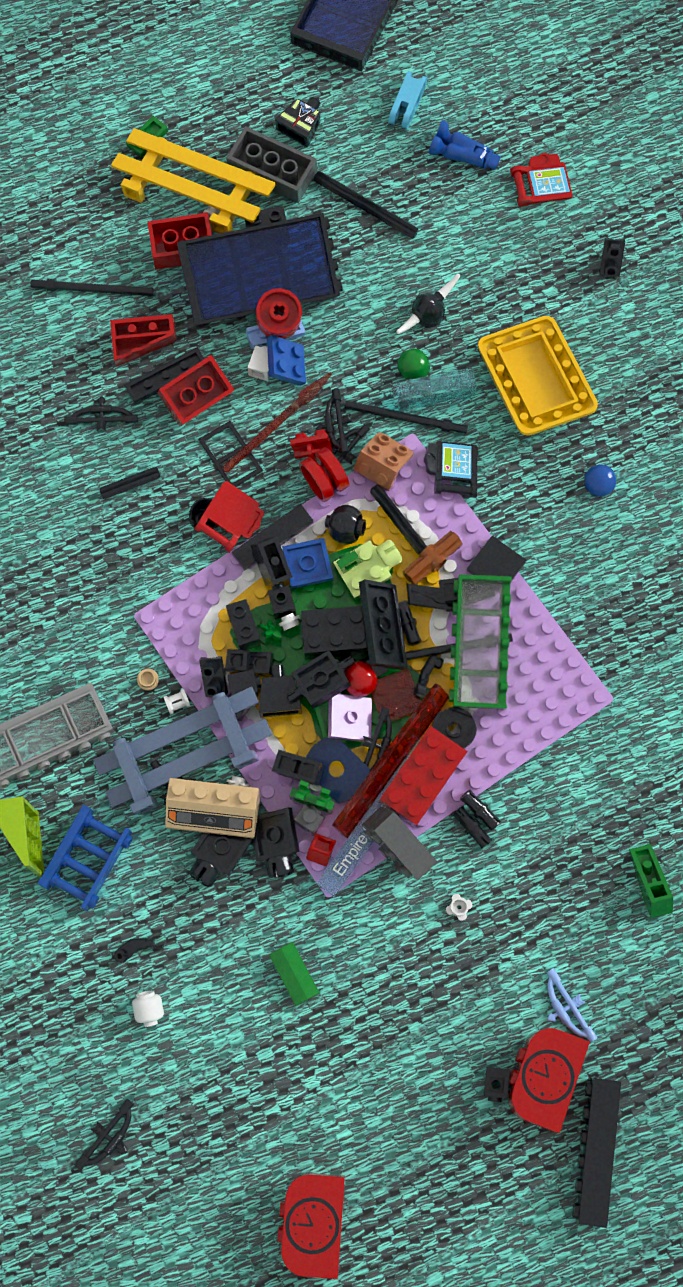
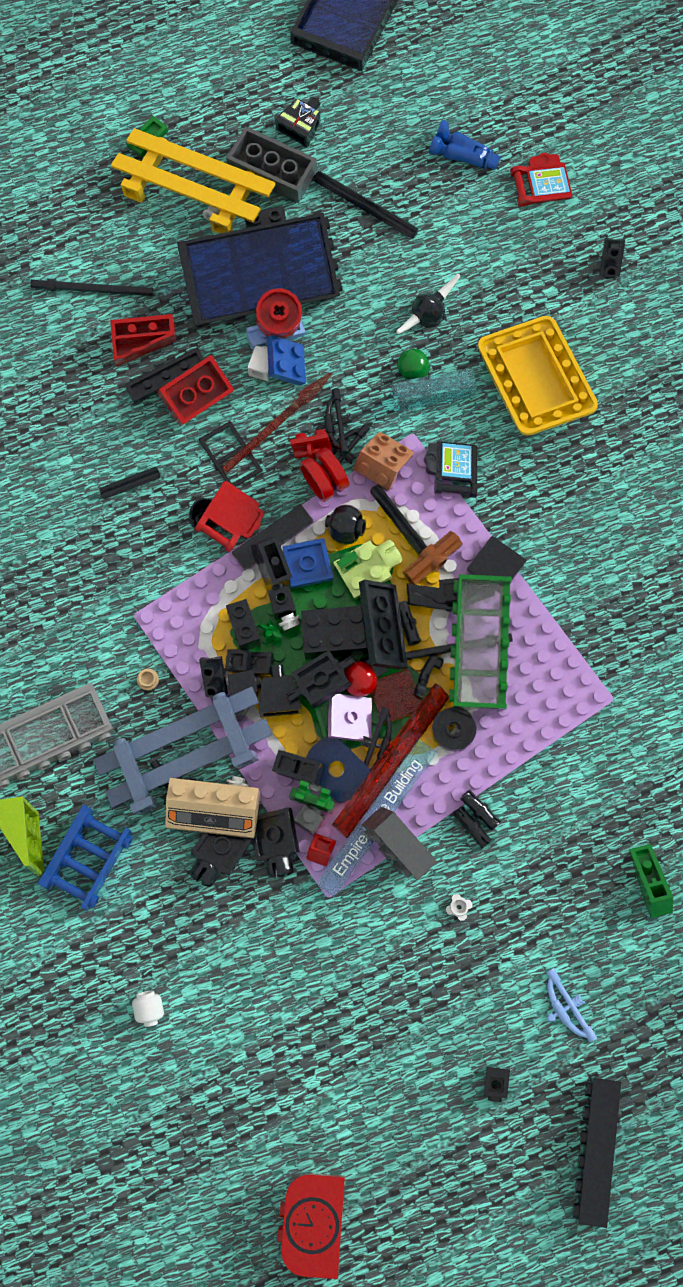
black piece [64,396,138,431] -> none
black piece [74,1098,134,1170] -> none
black arm [114,935,164,963] -> none
red brick [147,212,216,270] -> none
white bush [163,688,191,715] -> none
green piece [269,942,319,1006] -> none
black bar [344,400,468,434] -> none
red brick [379,726,468,828] -> none
medium azure piece [388,71,427,129] -> none
red brick [508,1028,590,1133] -> none
blue hair [584,464,616,497] -> none

